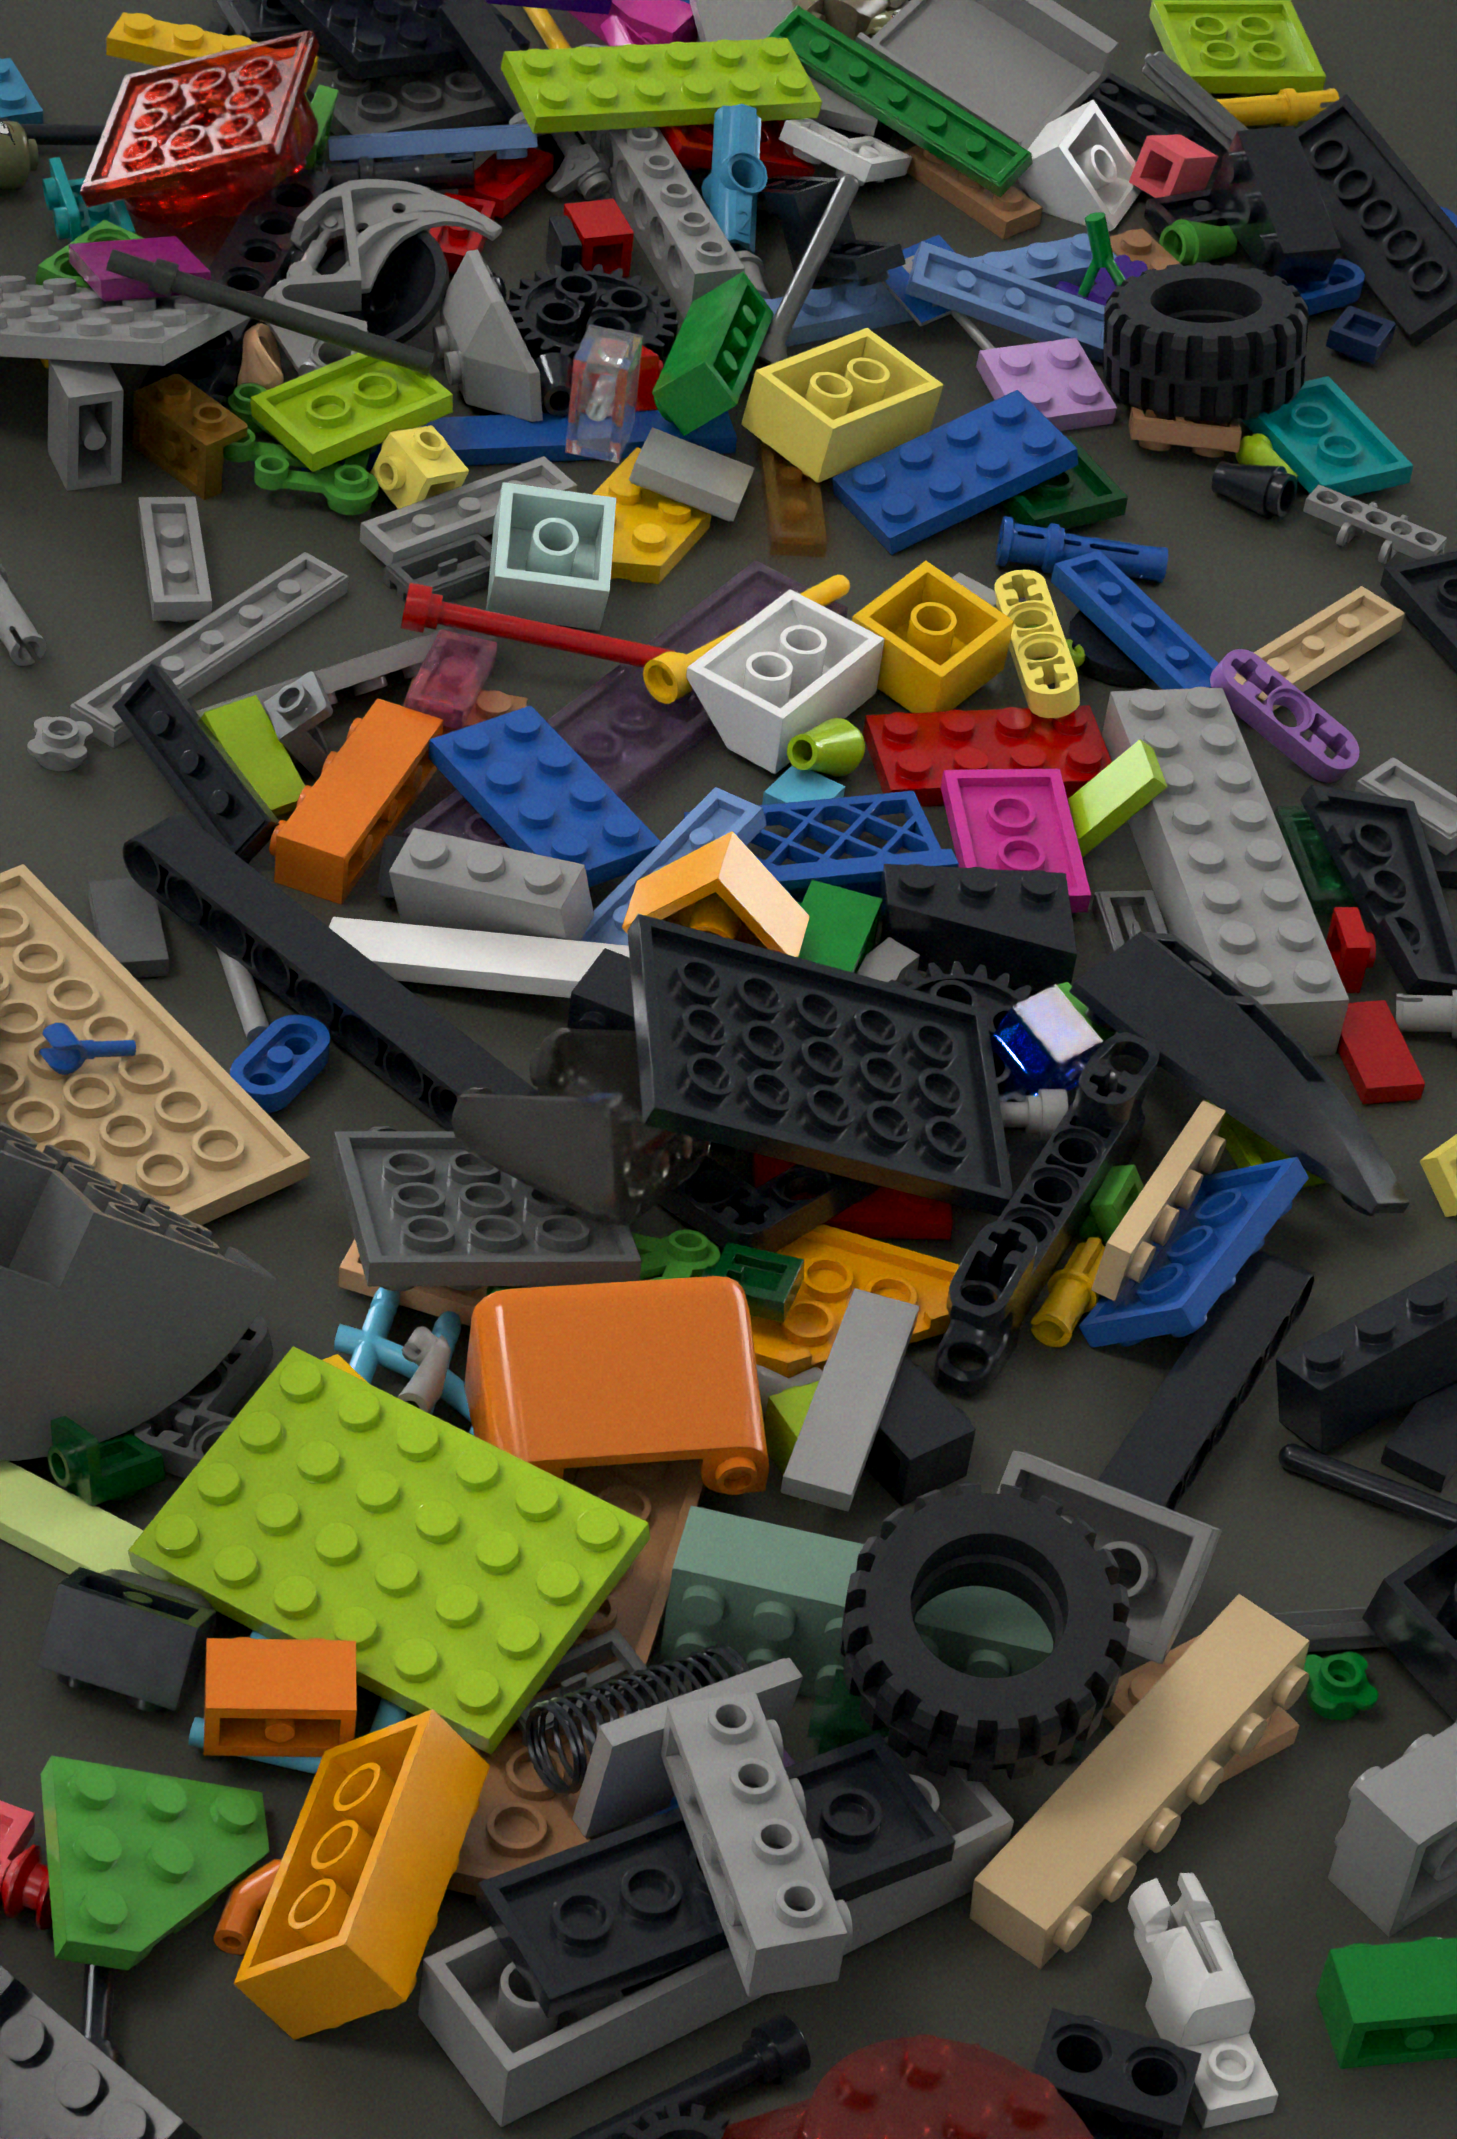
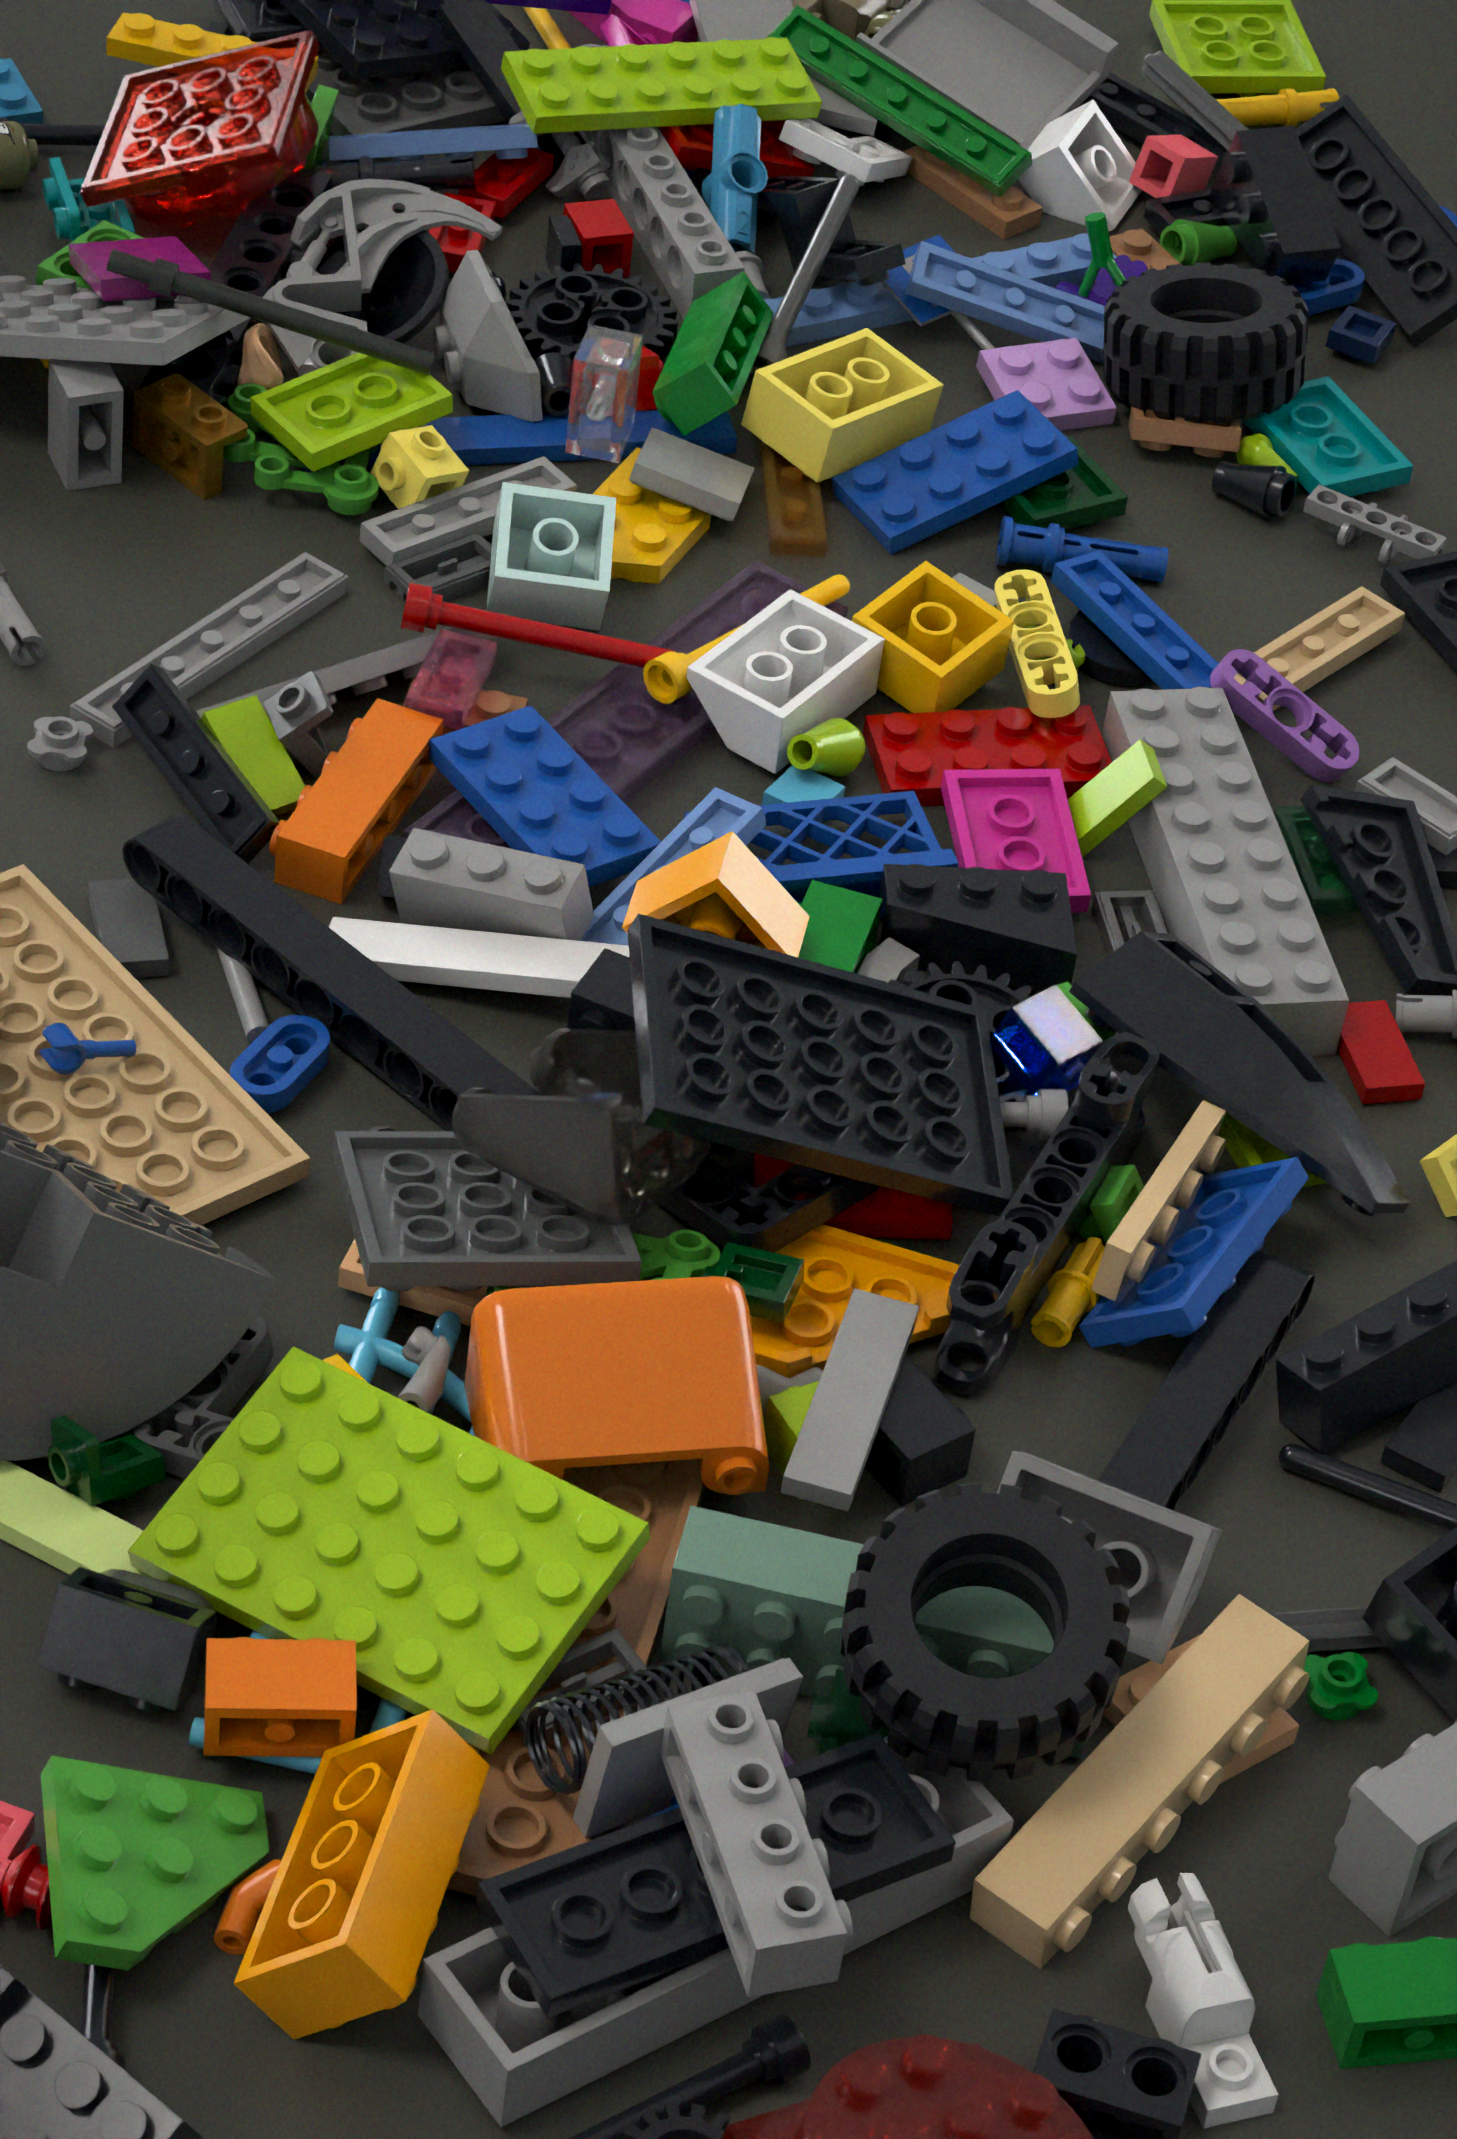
light grey plate [138,497,212,622] -> none
red plate [1326,907,1376,993] -> none

